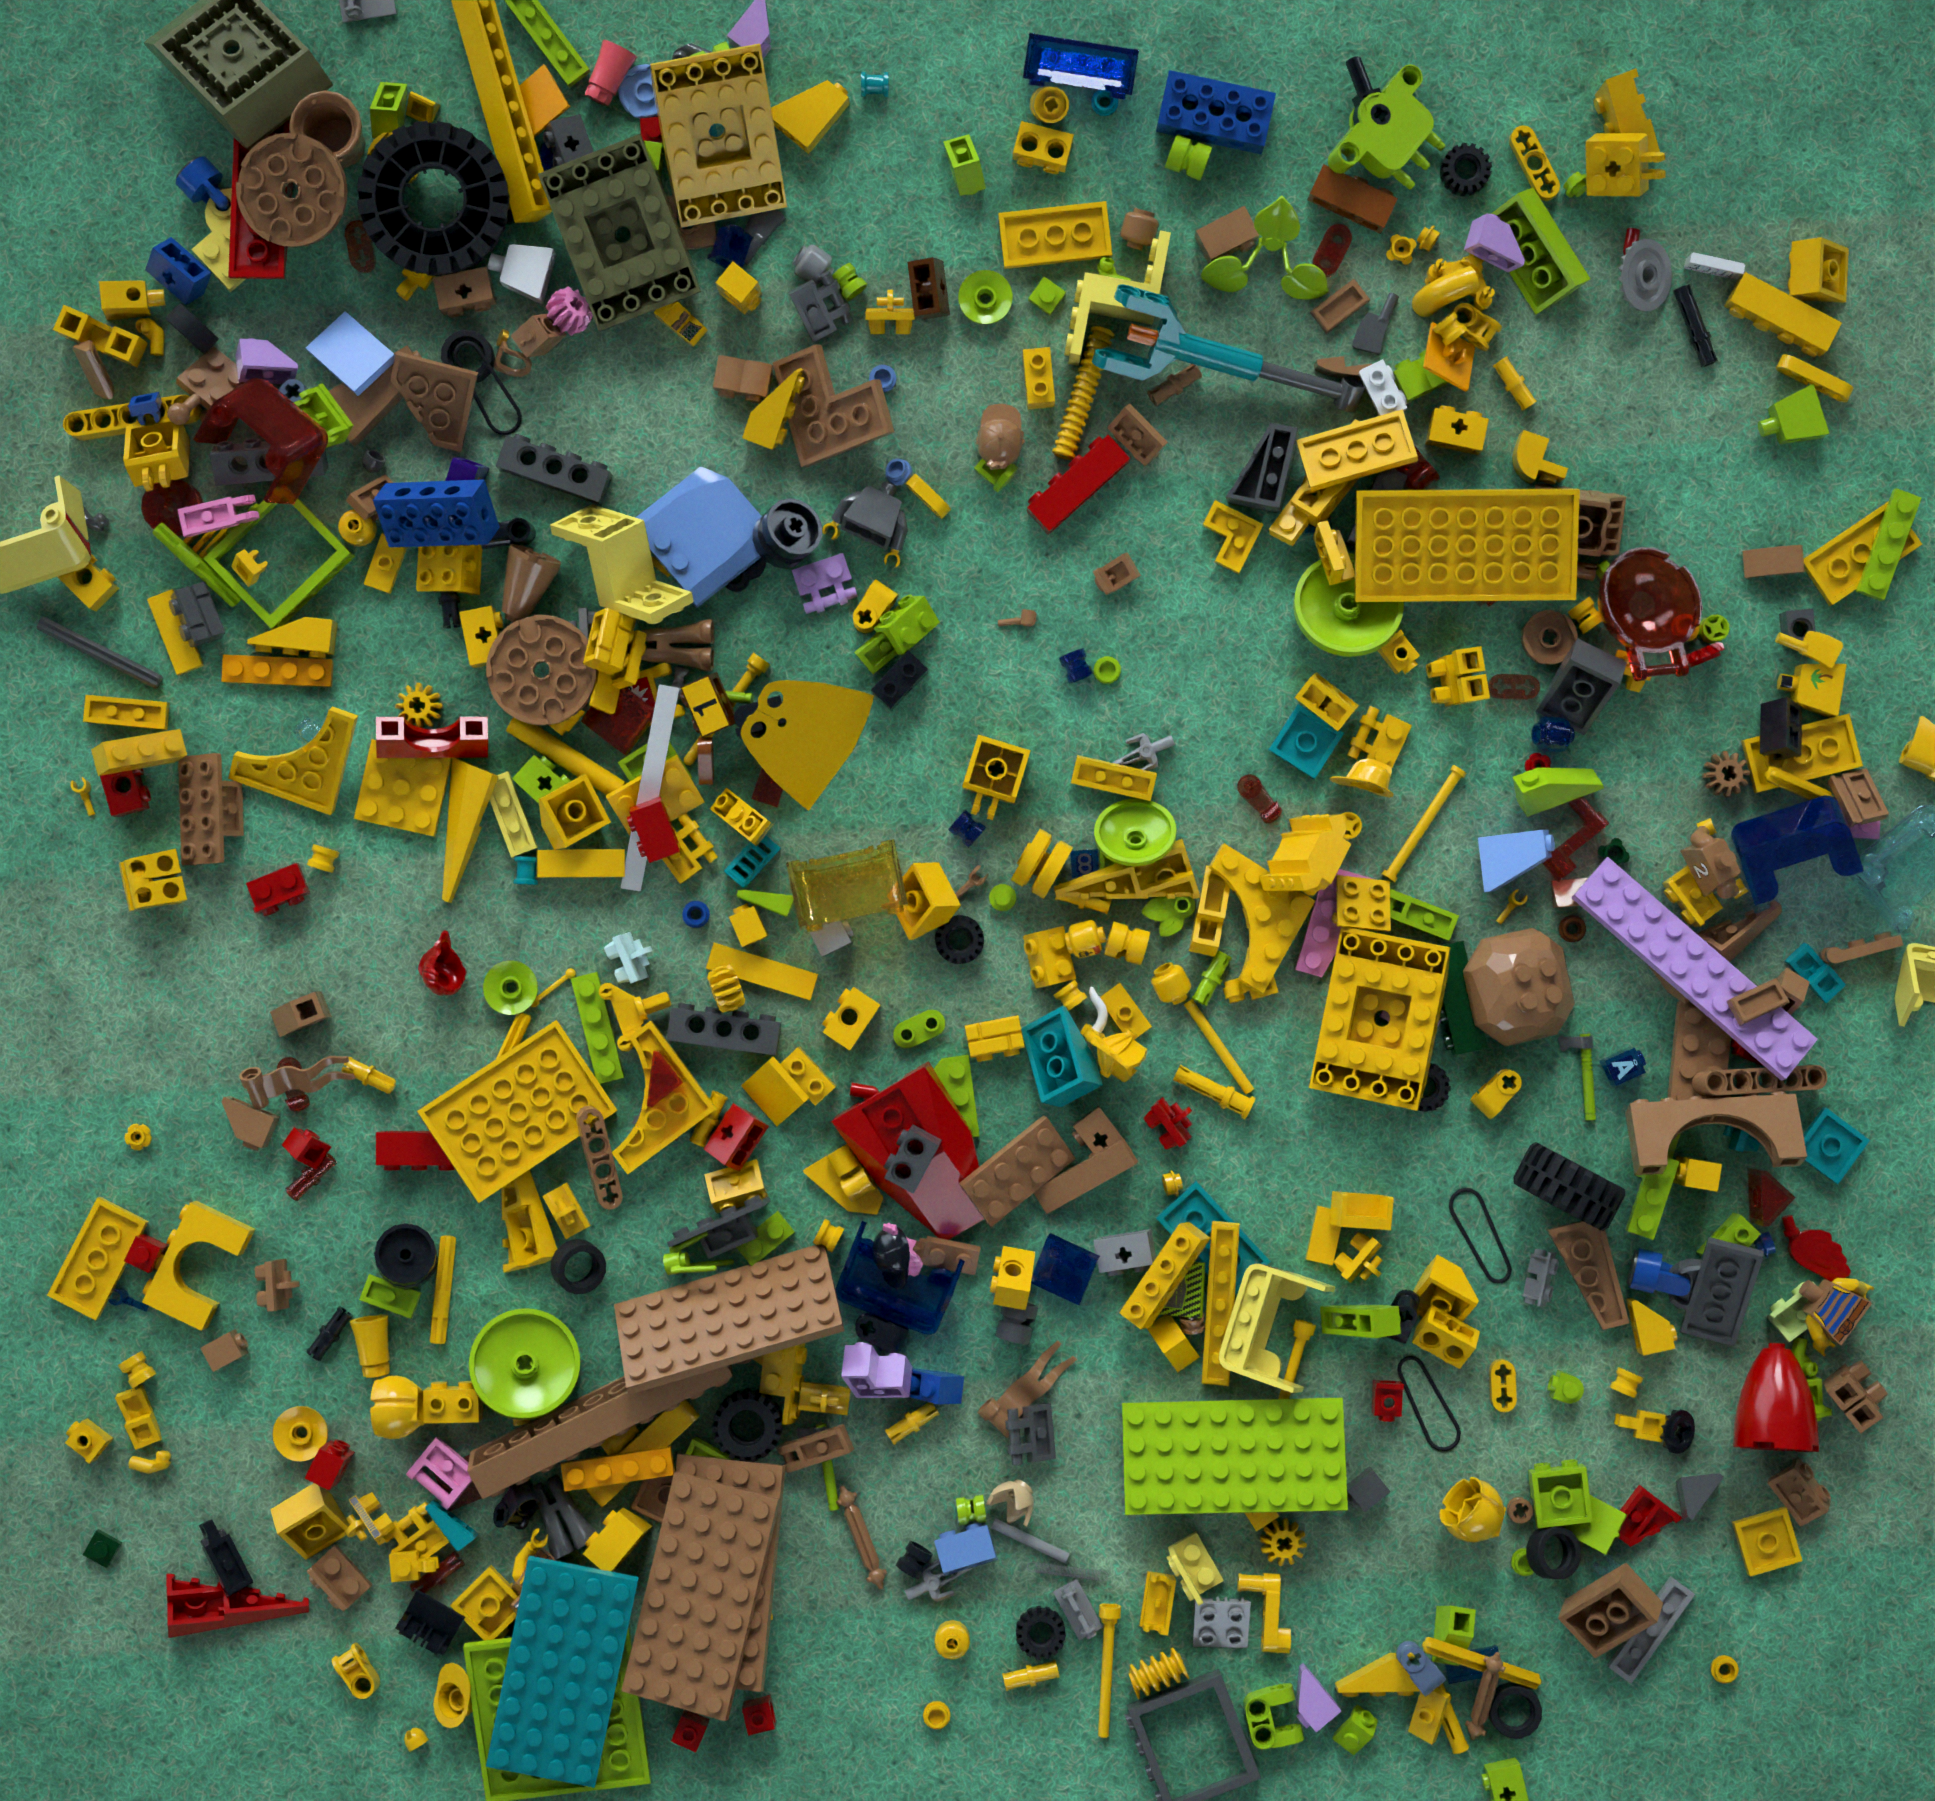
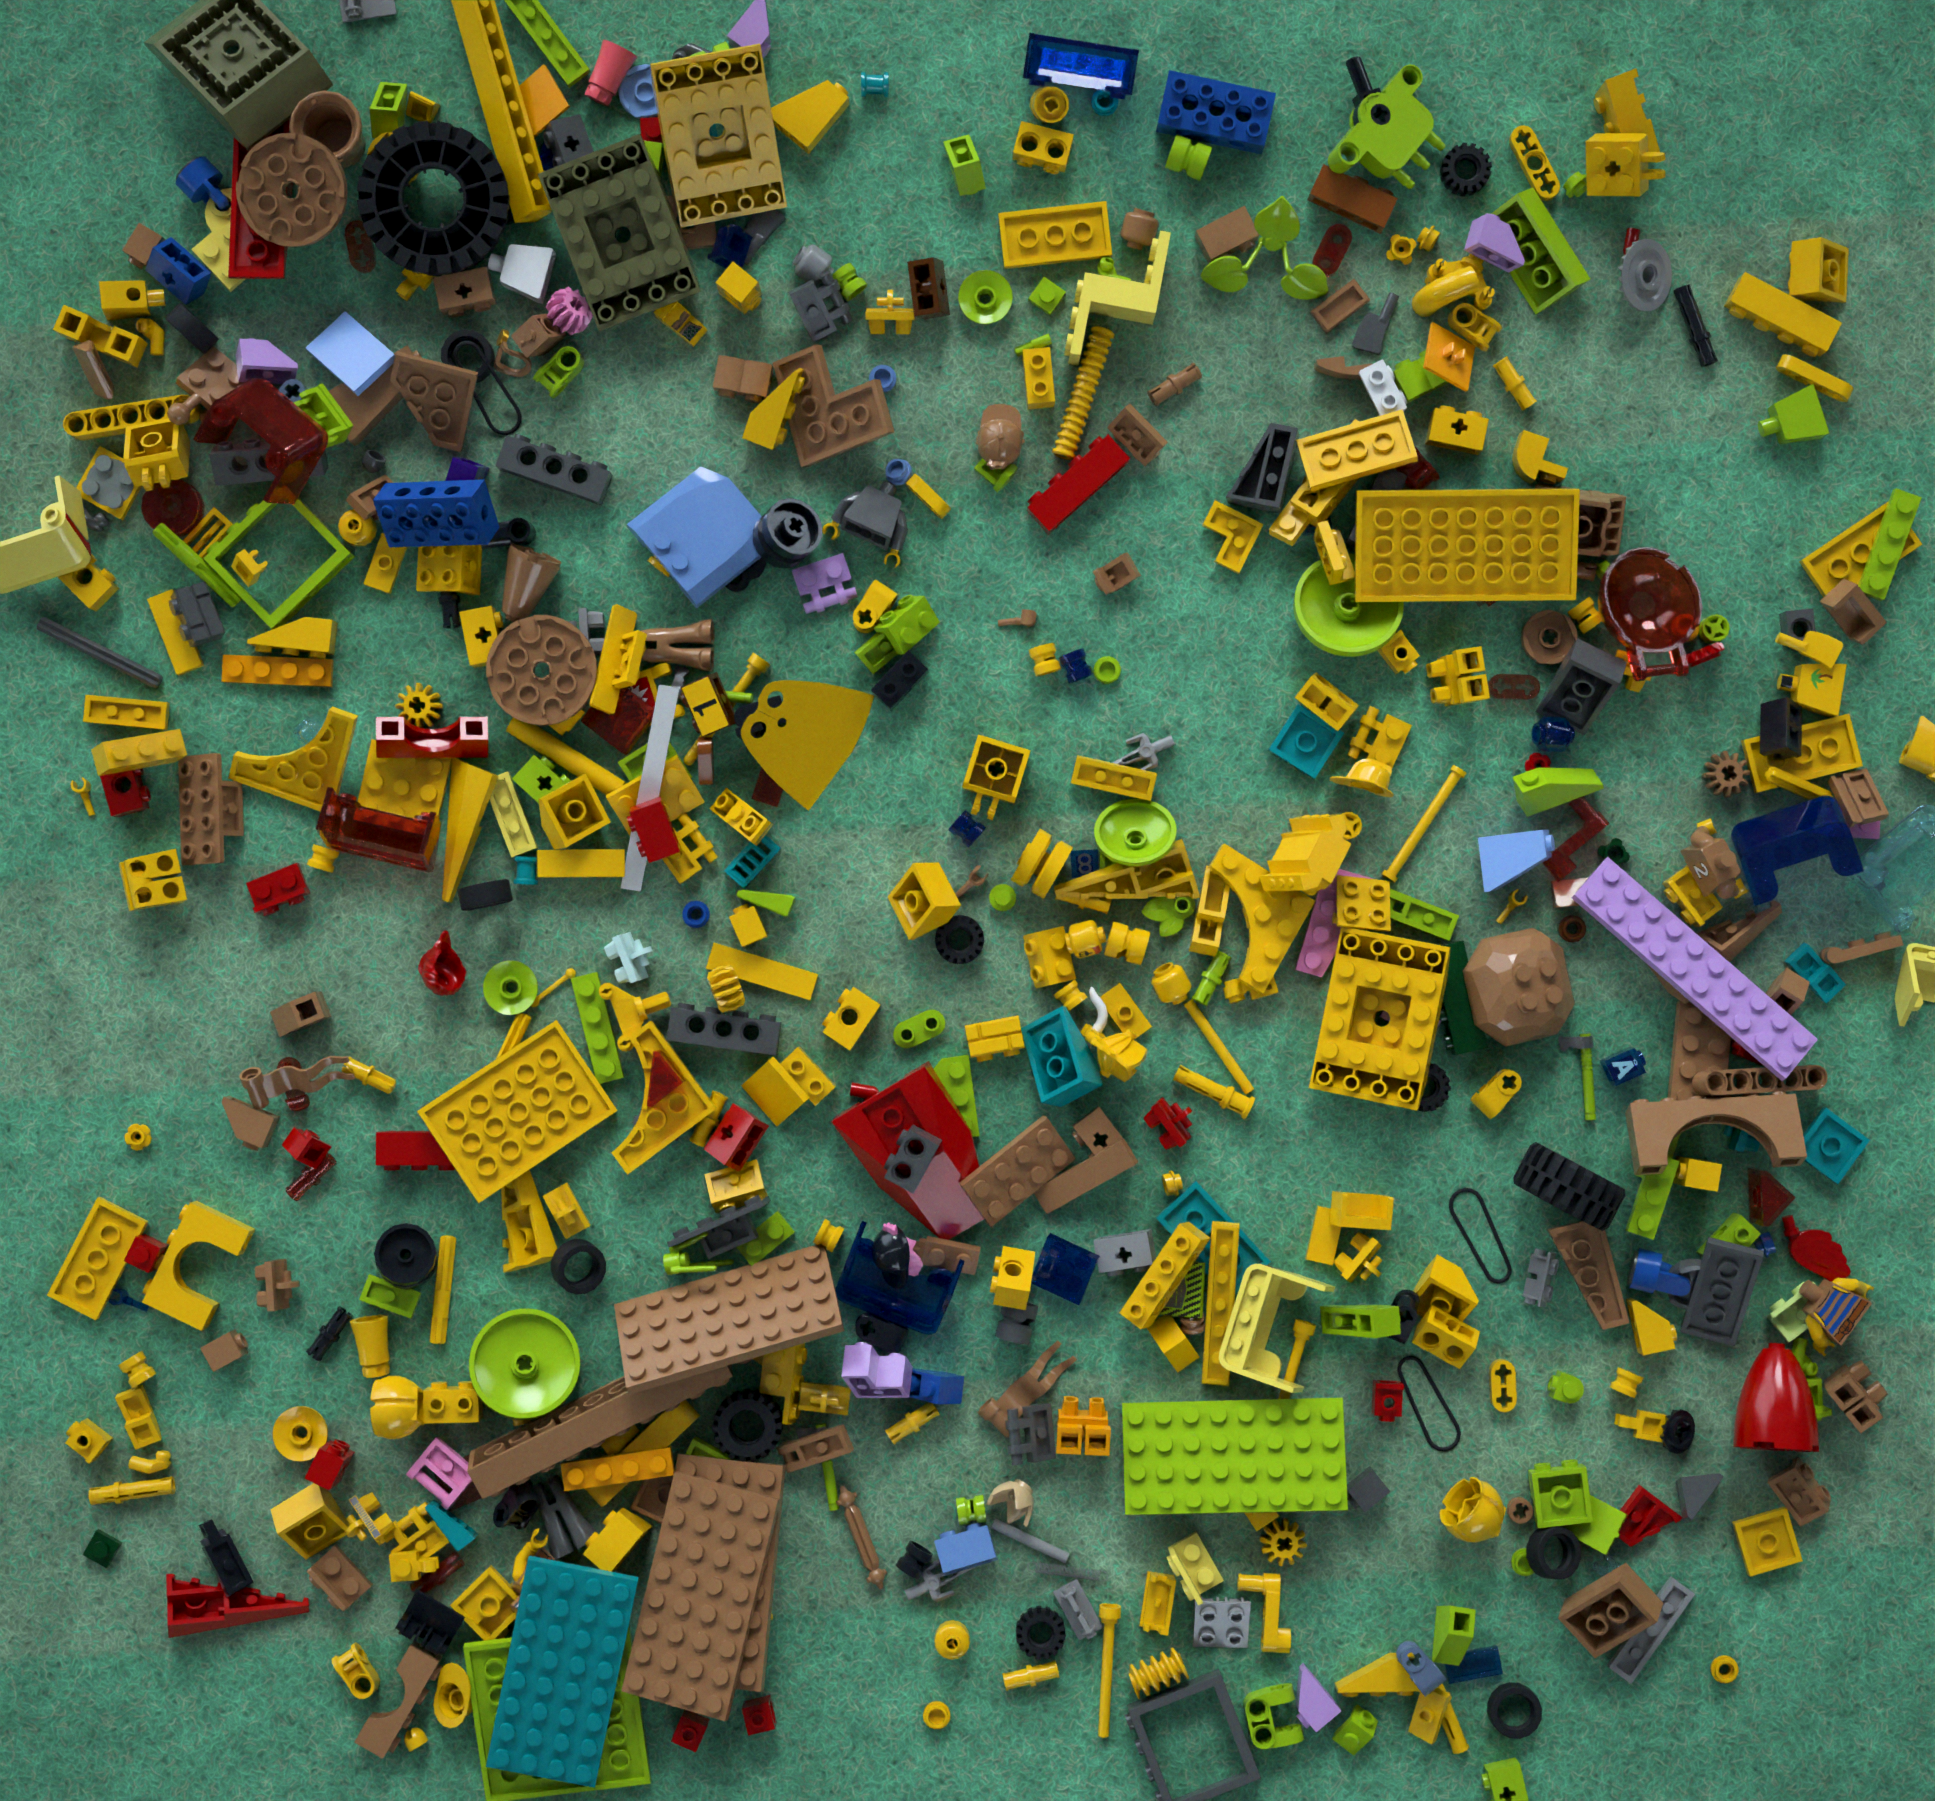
blue tile [128,392,162,425] -> none
bright pink hinge [177,495,260,538] -> none
light yellow bracket [550,504,694,624] -> none
medium nougat beam [576,1106,623,1210] -> none
yellow brick [583,608,634,675] -> none
clear yellow windscreen [786,839,908,933] -> none
yellow panel [803,1144,883,1215] -> none
light grey brick [810,918,854,957] -> none
teal piece [1092,284,1365,412] -> none
clear red piece [1237,774,1282,824] -> none
yellow axle [1422,1637,1542,1690] -> none
yellow wheel [1433,312,1468,346] -> none
medium nougat wheel [1465,1652,1506,1740] -> none
white tile [1684,252,1745,280] -> none
medium nougat tile [1726,978,1789,1026] -> none
medium nougat slope [1742,545,1805,579] -> none
none -> light grey piece [76,446,142,520]
none -> yellow pin [89,1476,176,1505]
none -> medium nougat brick [122,223,166,270]
none -> clear red windscreen [316,787,441,872]
none -> medium nougat arch [354,1641,443,1759]
none -> black tyre [457,879,513,911]
none -> lime piece [533,346,584,399]
none -> lime pin [1014,334,1052,357]
none -> yellow wheel [1028,643,1061,677]
none -> light orange hips [1056,1396,1111,1456]
none -> medium nougat panel [1819,579,1887,645]

